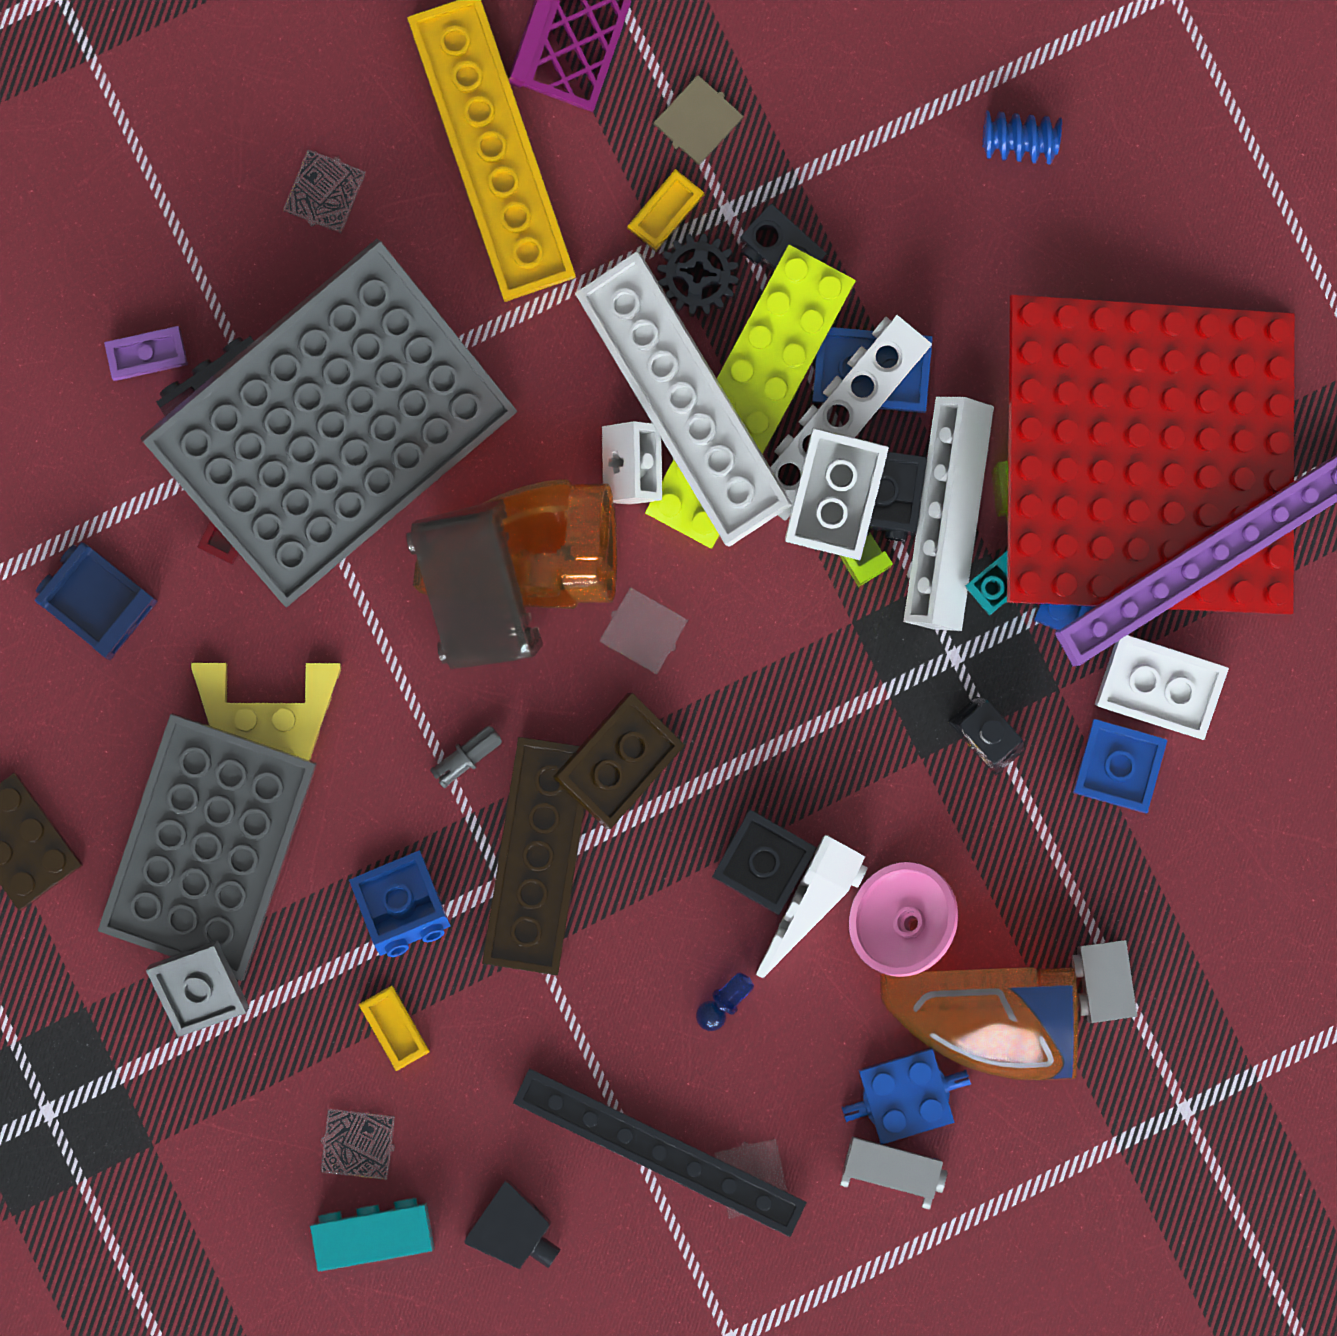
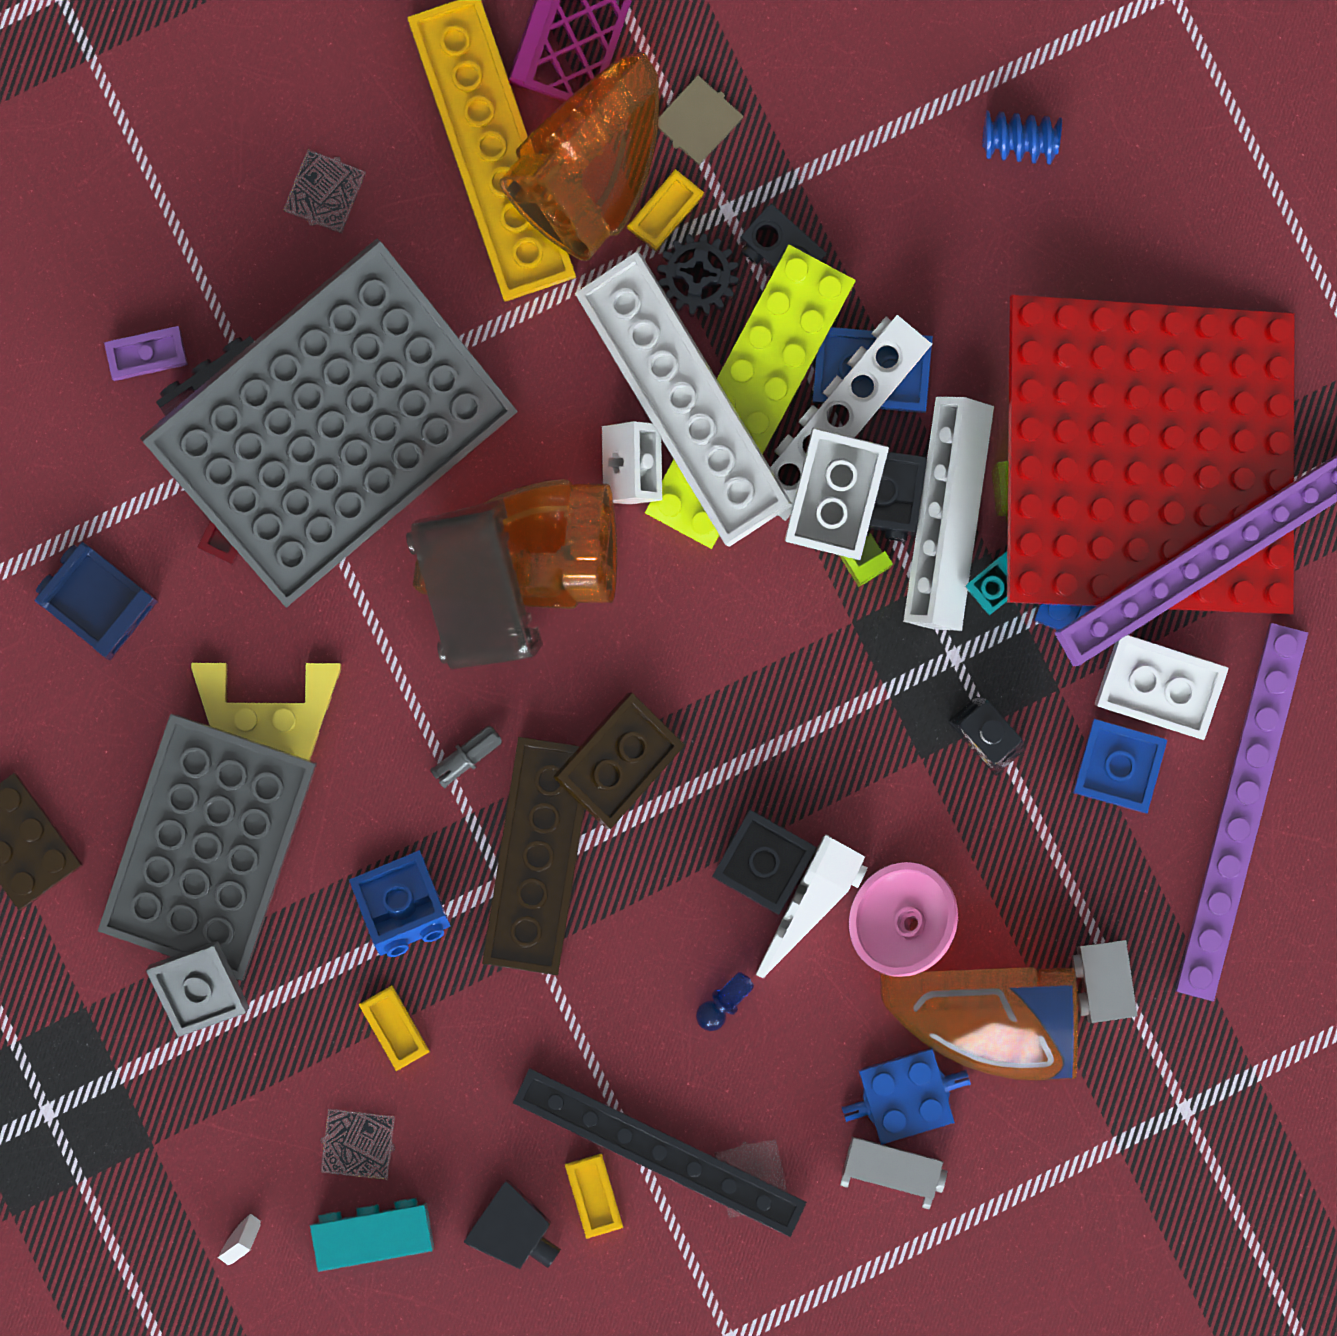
clear piece [599,587,688,674] -> none
none -> white tile [218,1214,261,1265]
none -> clear orange panel [500,52,659,261]
none -> yellow tile [565,1153,623,1239]
none -> medium lavender plate [1175,623,1308,1001]

